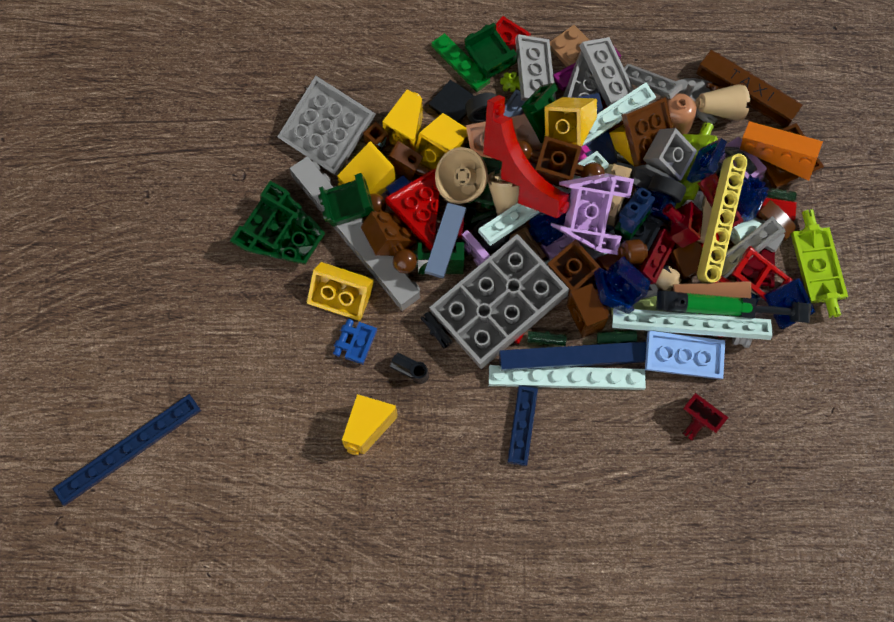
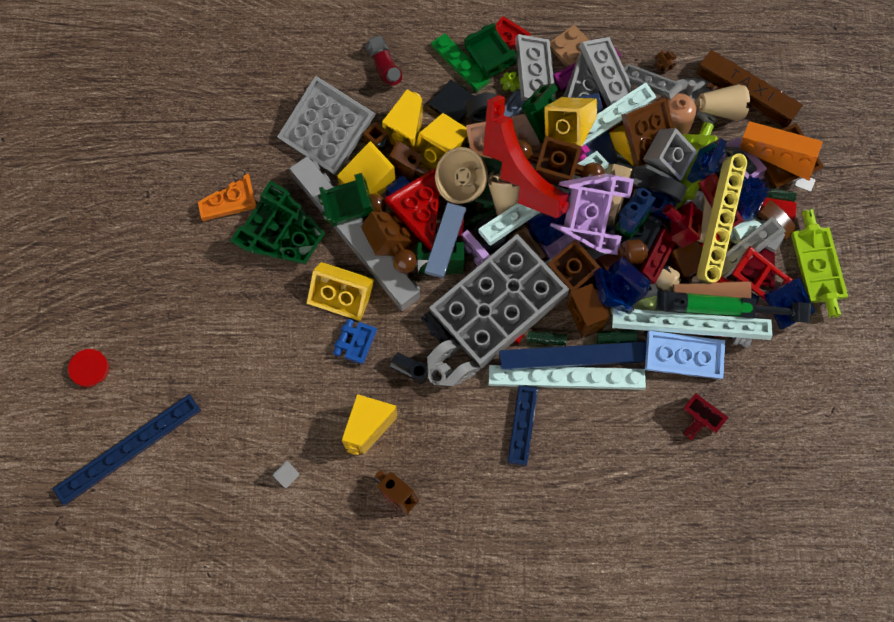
none -> red tile [68,349,109,387]
none -> orange wing [198,173,257,221]
none -> light grey slope [273,461,299,488]
none -> piece [365,35,403,86]
none -> reddish brown torso [373,470,419,516]
none -> light grey piece [427,339,480,386]
none -> reddish brown gear [654,50,677,72]
none -> white sticker [795,178,815,191]

